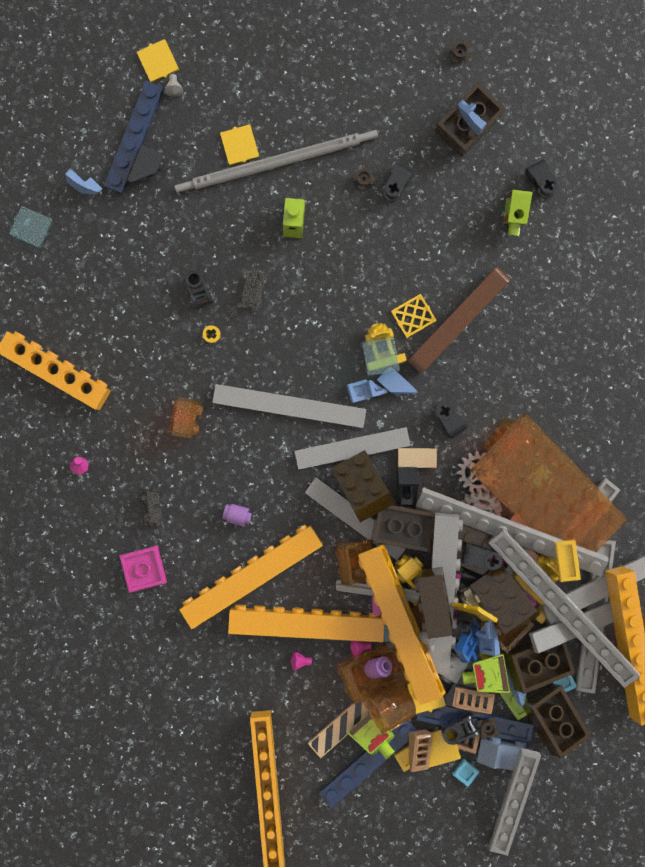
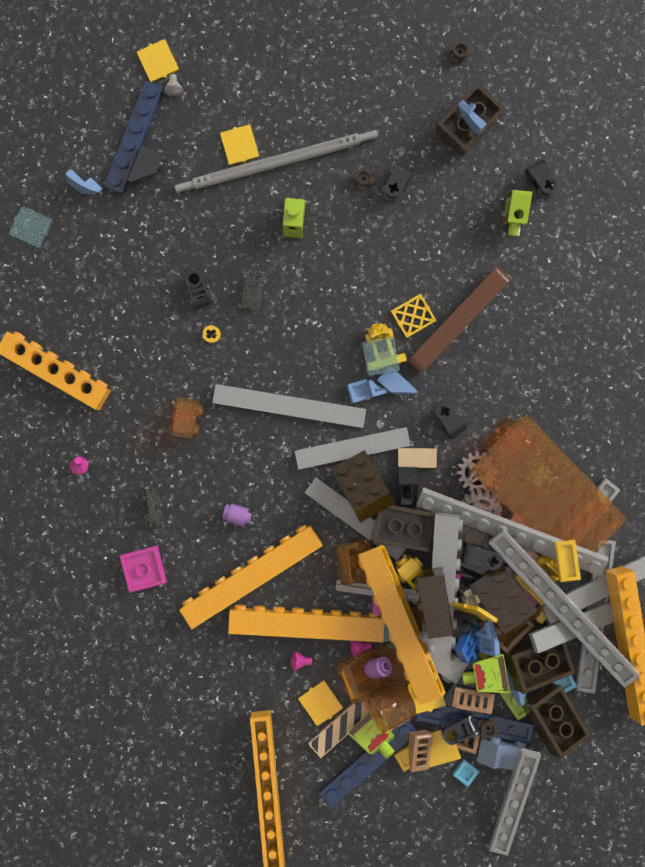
none -> yellow piece [298,680,343,726]

